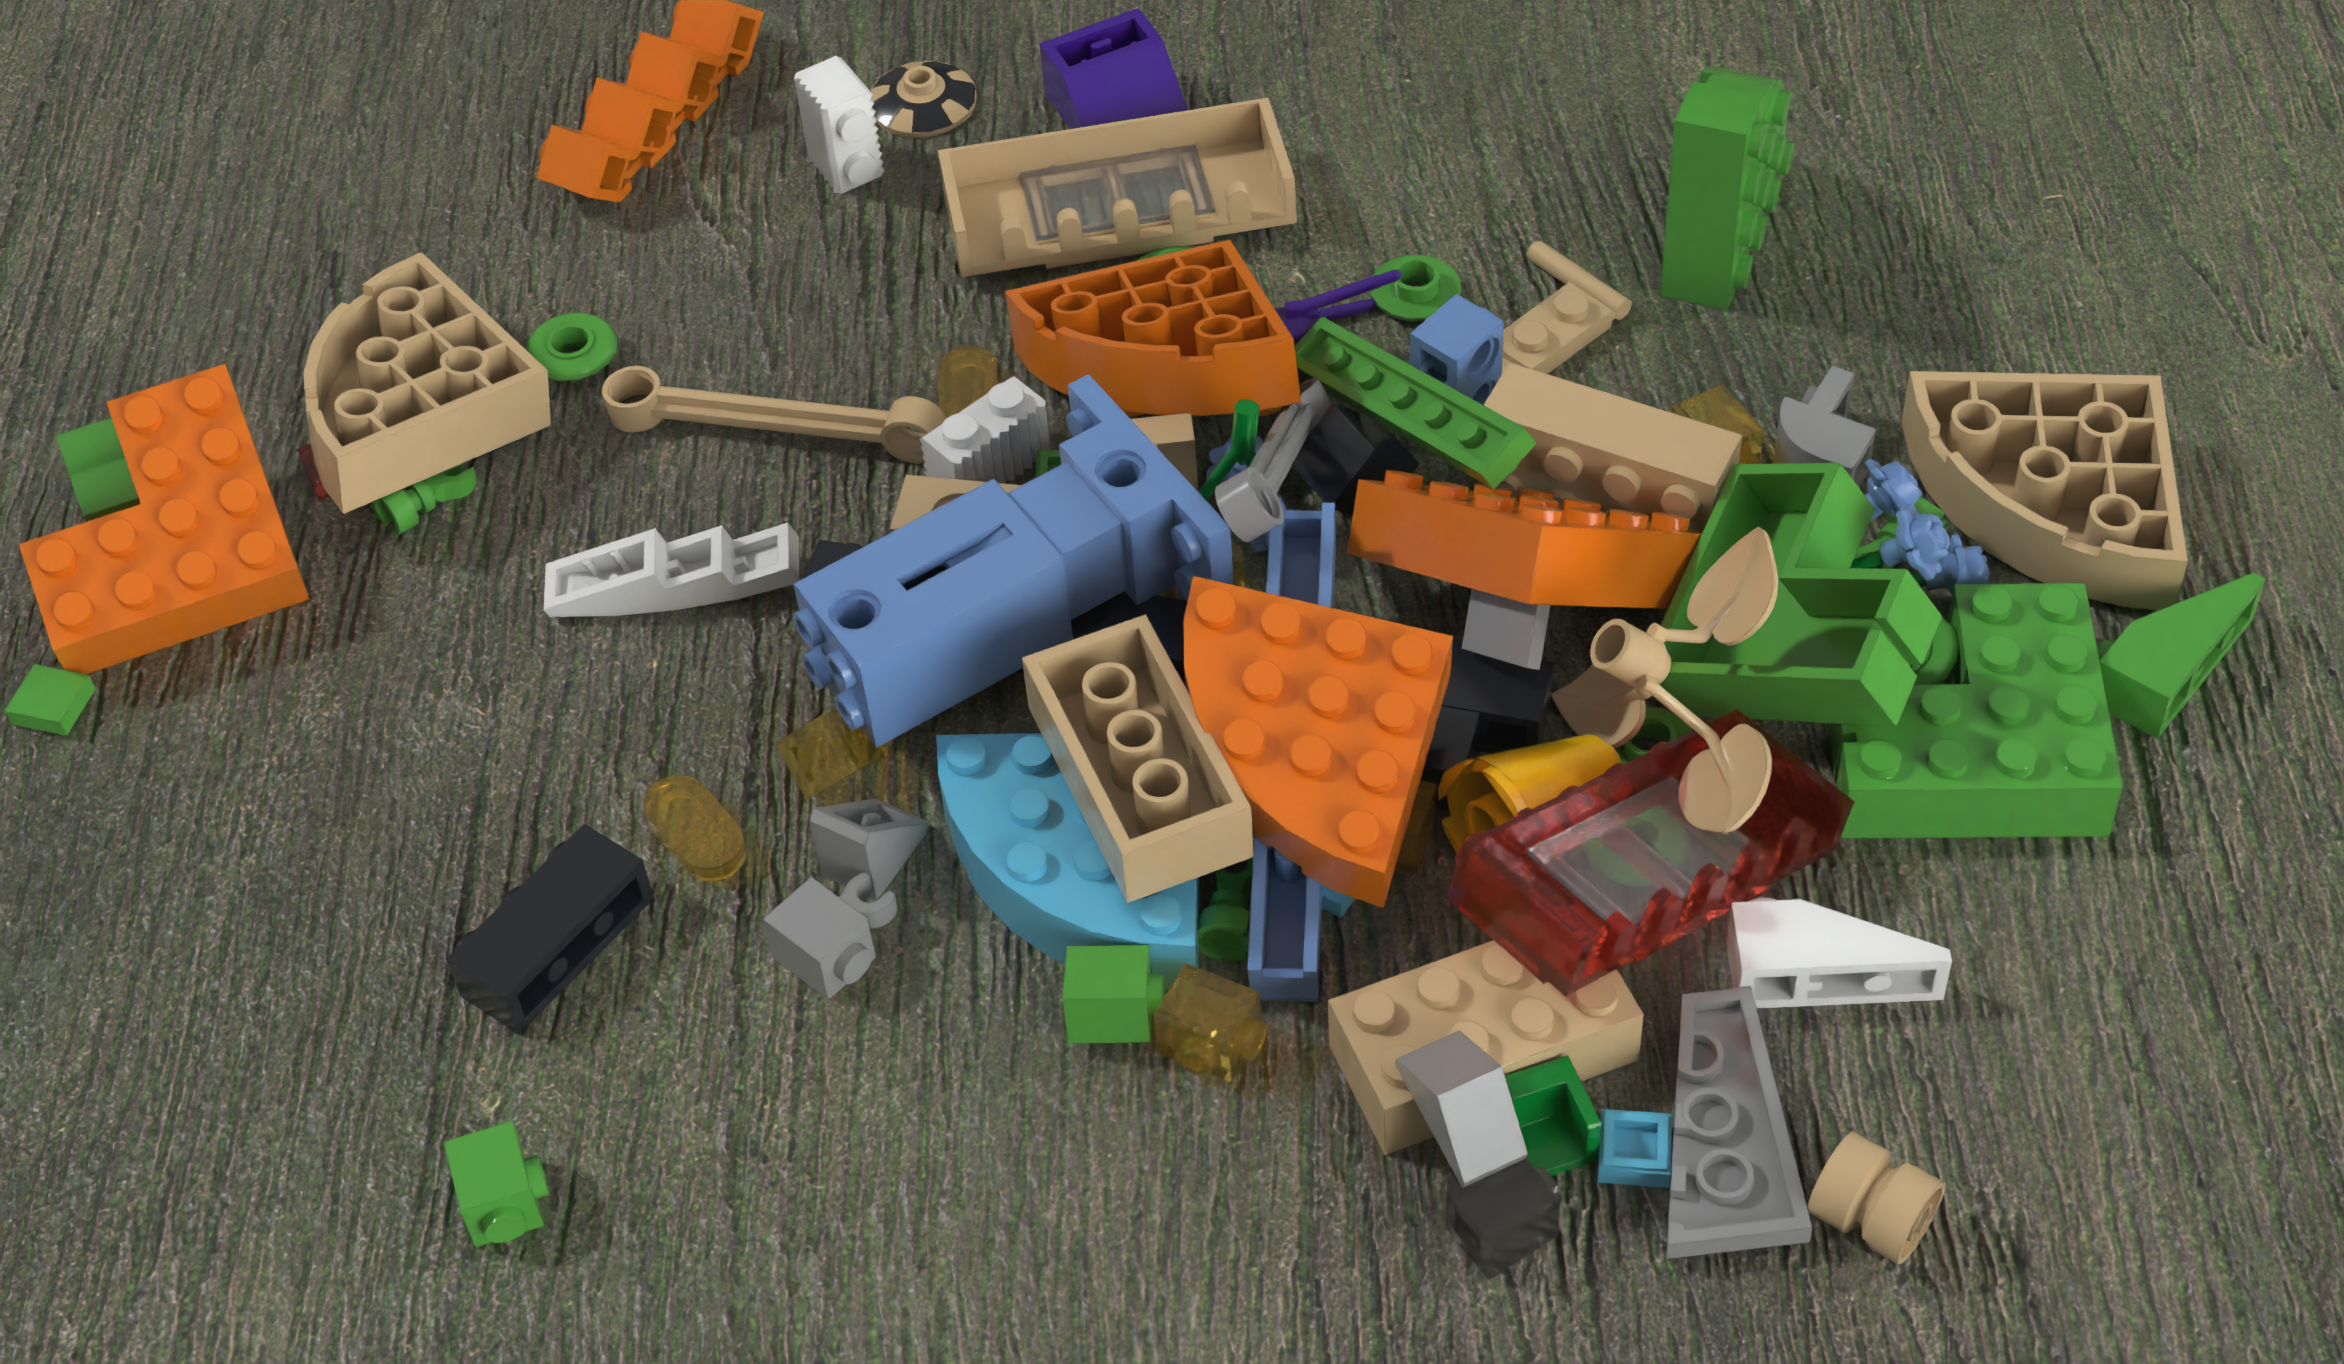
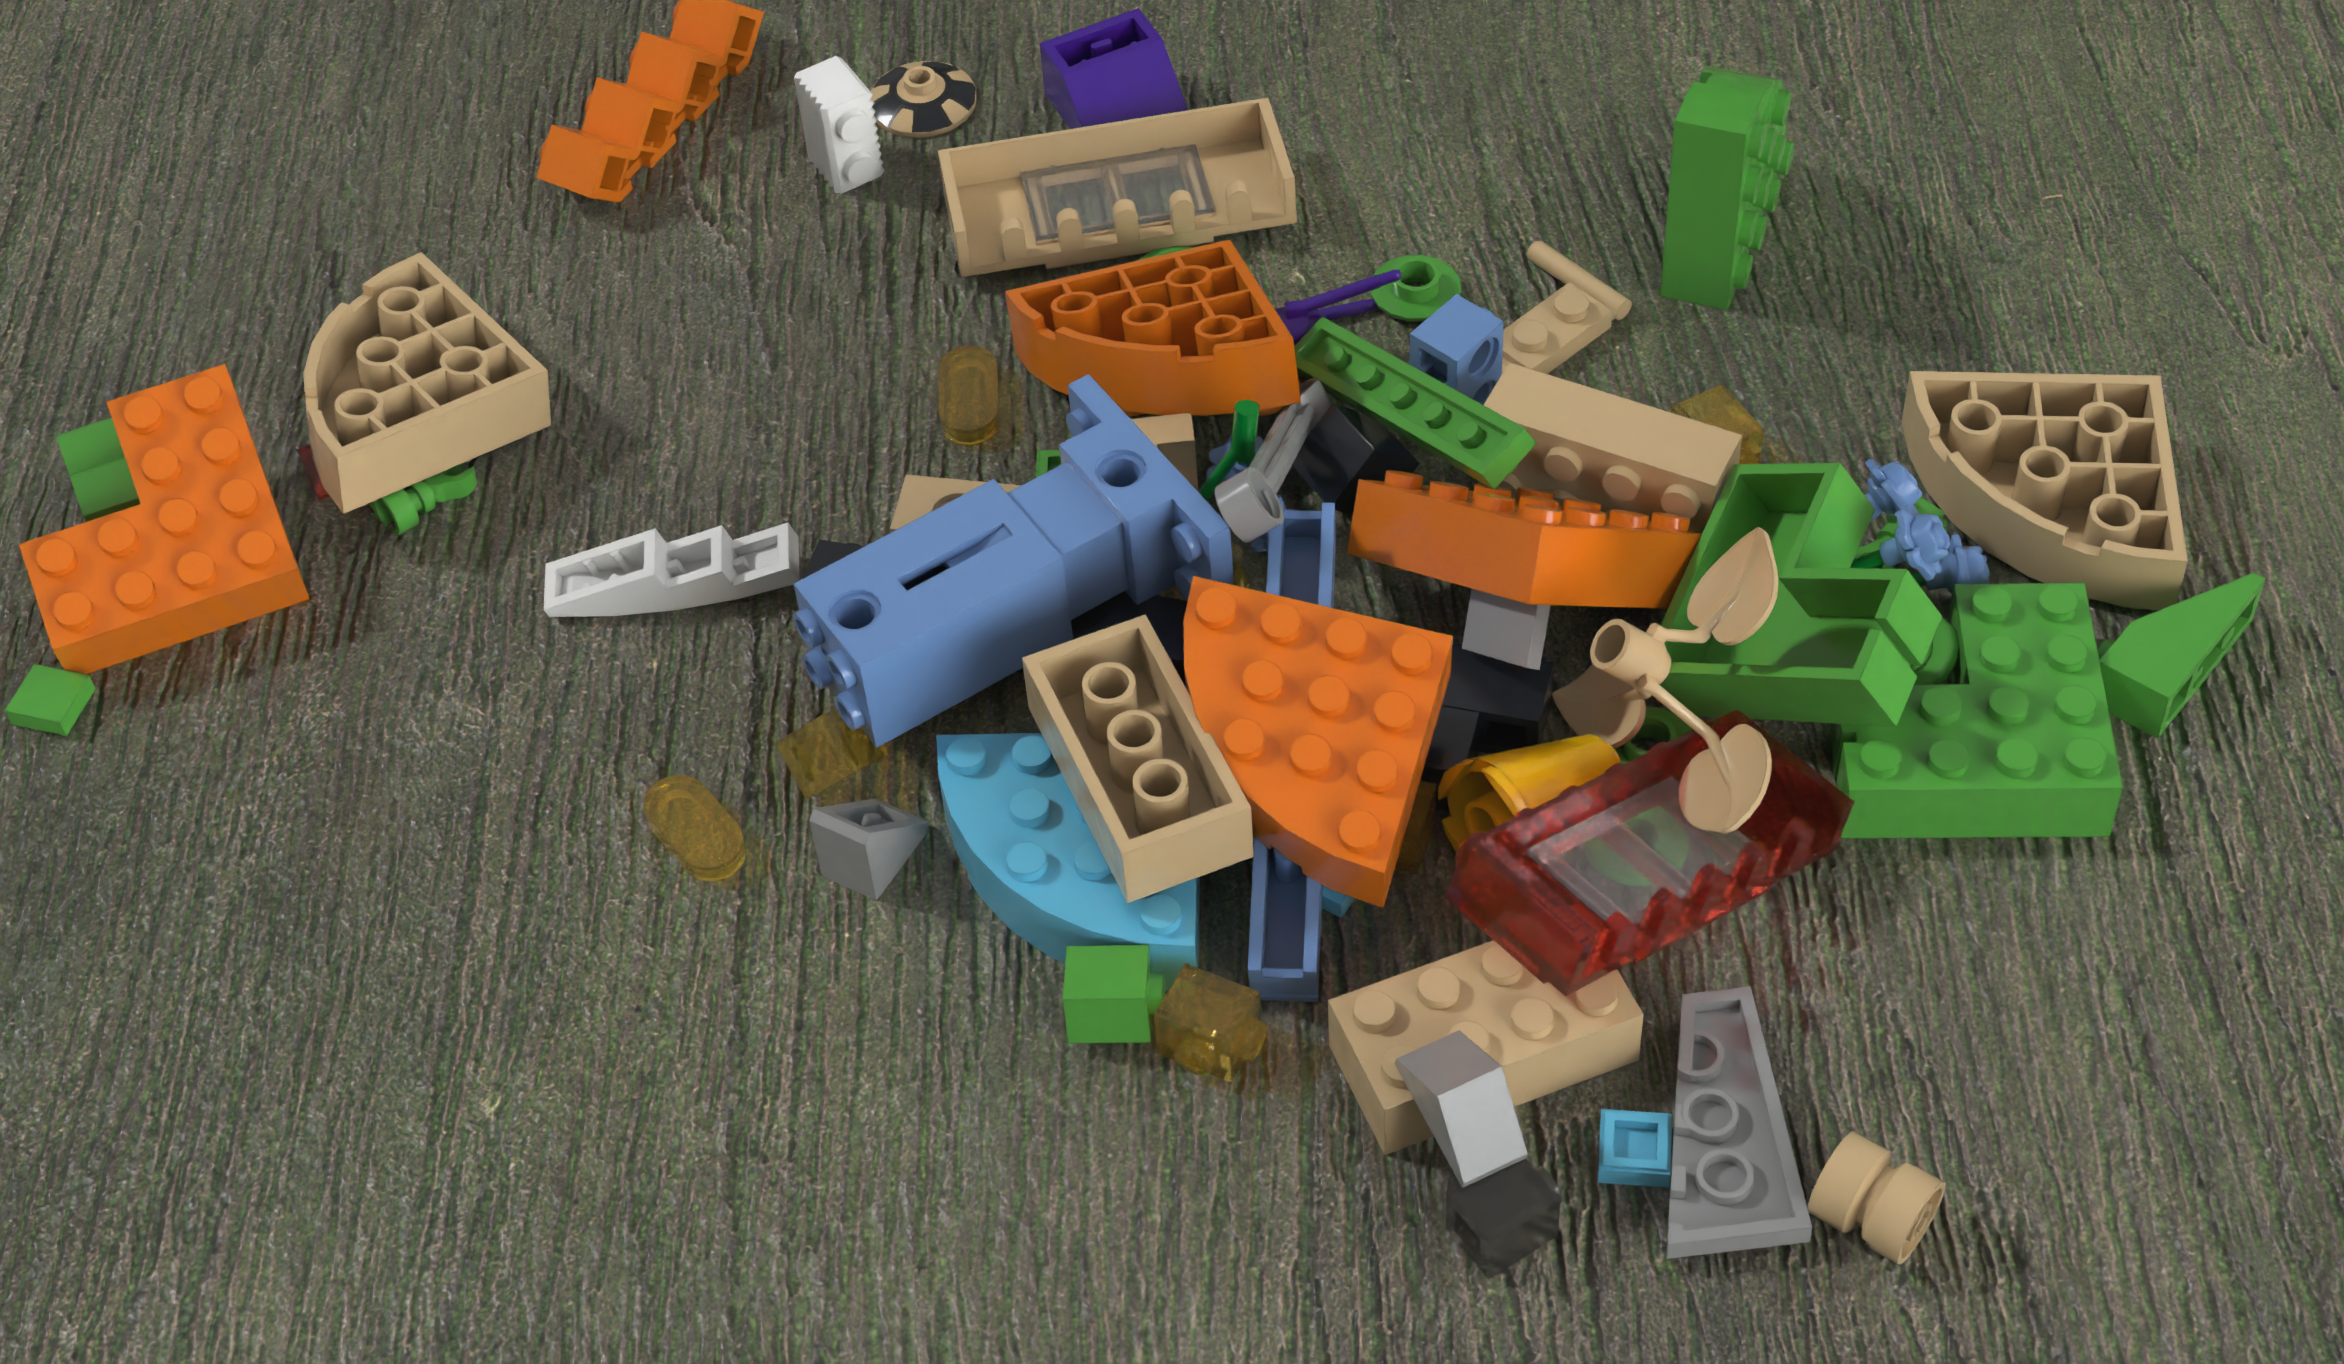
bright green brick [444,1120,550,1248] -> none
black brick [446,824,654,1035] -> none
bright green piece [527,313,618,381] -> none
tan piece [602,366,946,464] -> none
light grey brick [763,872,898,1000] -> none
white brick [919,376,1051,484] -> none
bright green piece [1198,857,1253,961] -> none
green panel [1505,1055,1601,1181] -> none
white slope [1726,897,1952,1009] -> none
light grey brick [1775,366,1876,488] -> none

